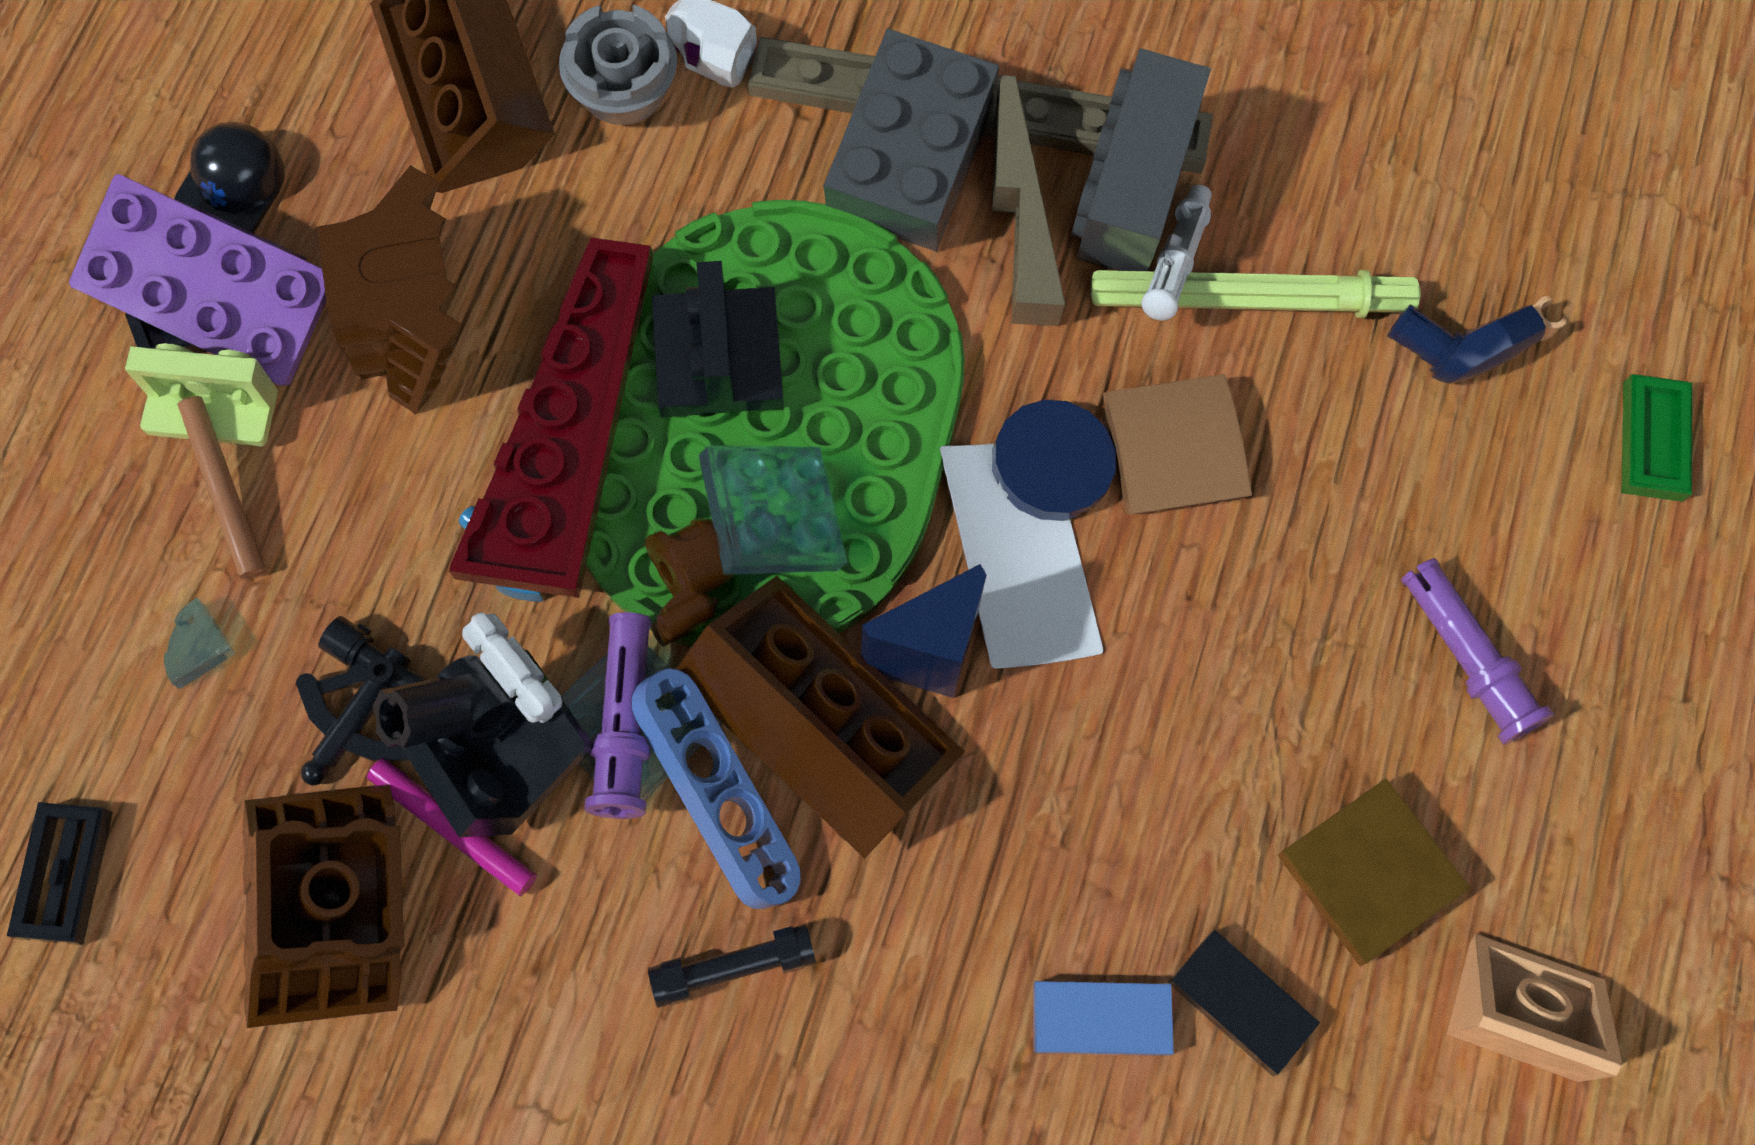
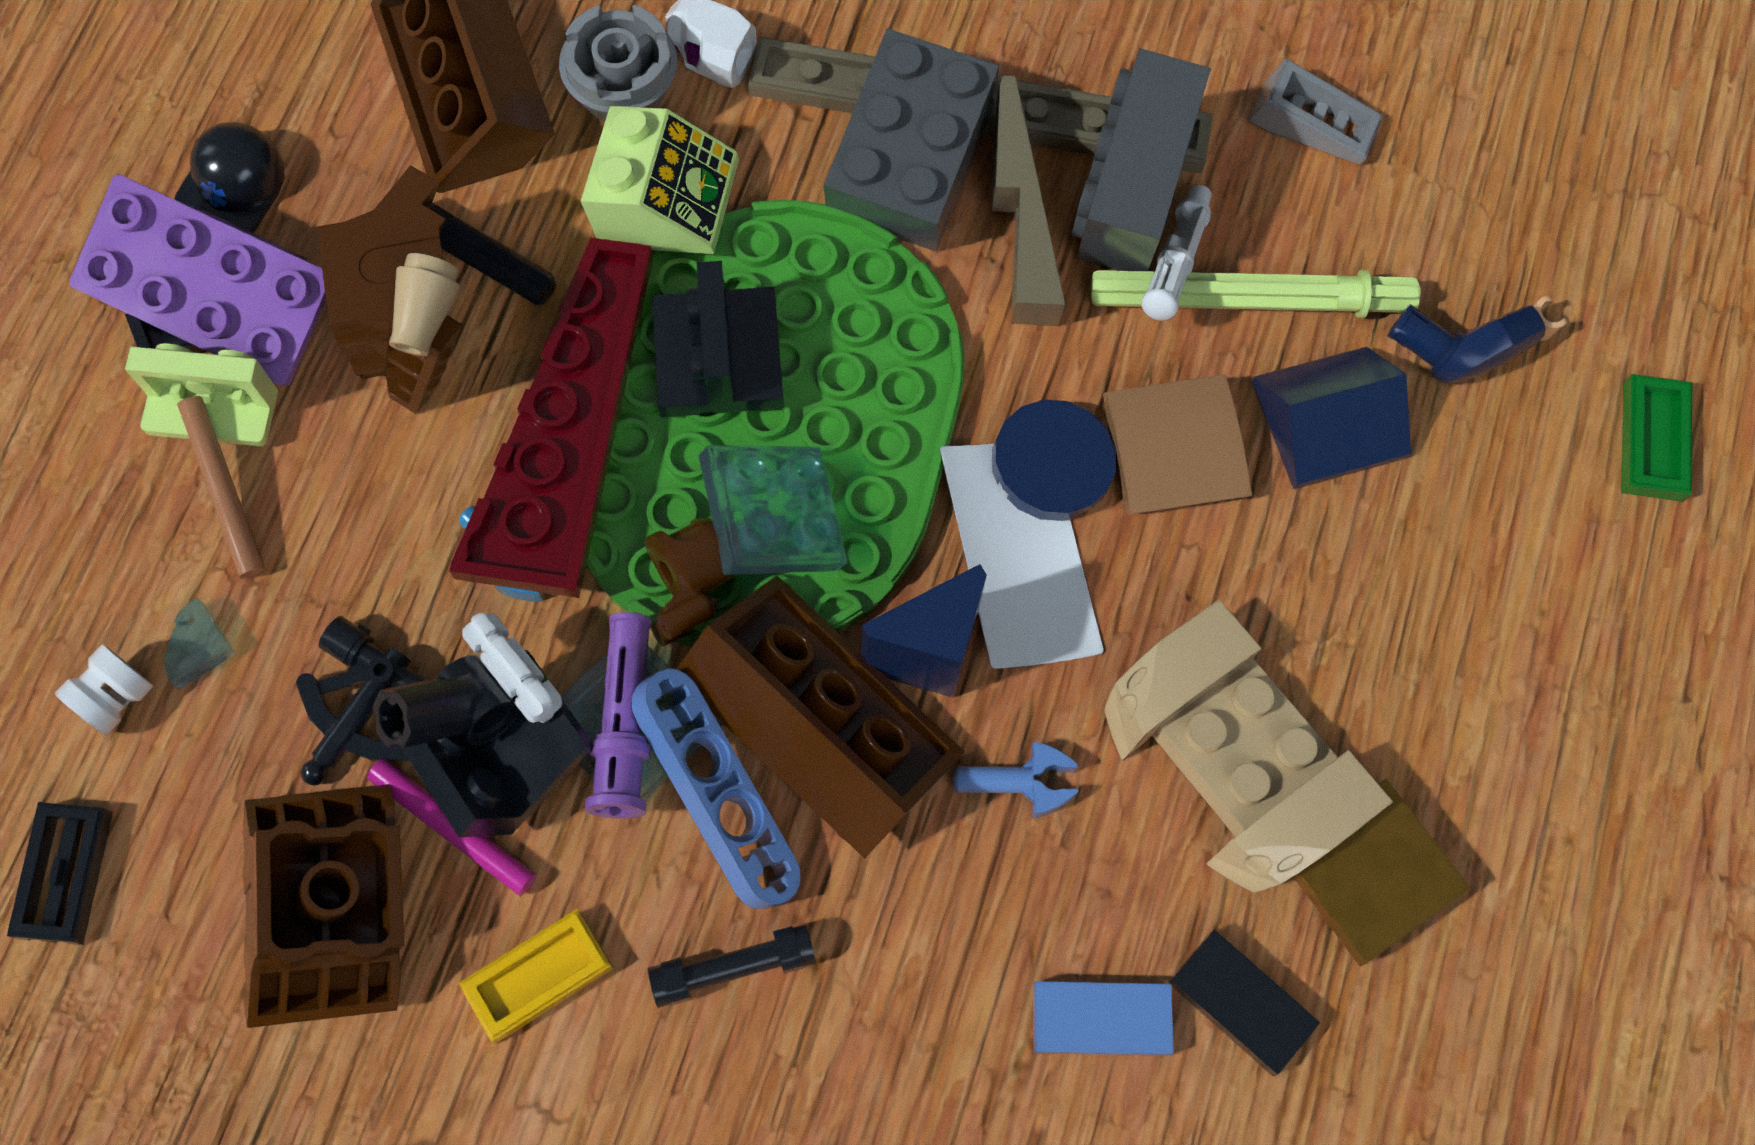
medium lavender pin [1401,558,1554,745] -> none
light nougat slope [1447,934,1623,1082] -> none
none -> white wheel [54,644,154,736]
none -> tan cone [389,253,461,356]
none -> black axle [431,203,556,305]
none -> yellow tile [458,909,614,1044]
none -> yellowish green slope [581,106,739,254]
none -> medium blue bar [952,742,1079,818]
none -> tan piece [1104,600,1393,892]
none -> light grey slope [1248,58,1383,165]
none -> dark blue slope [1252,347,1411,489]

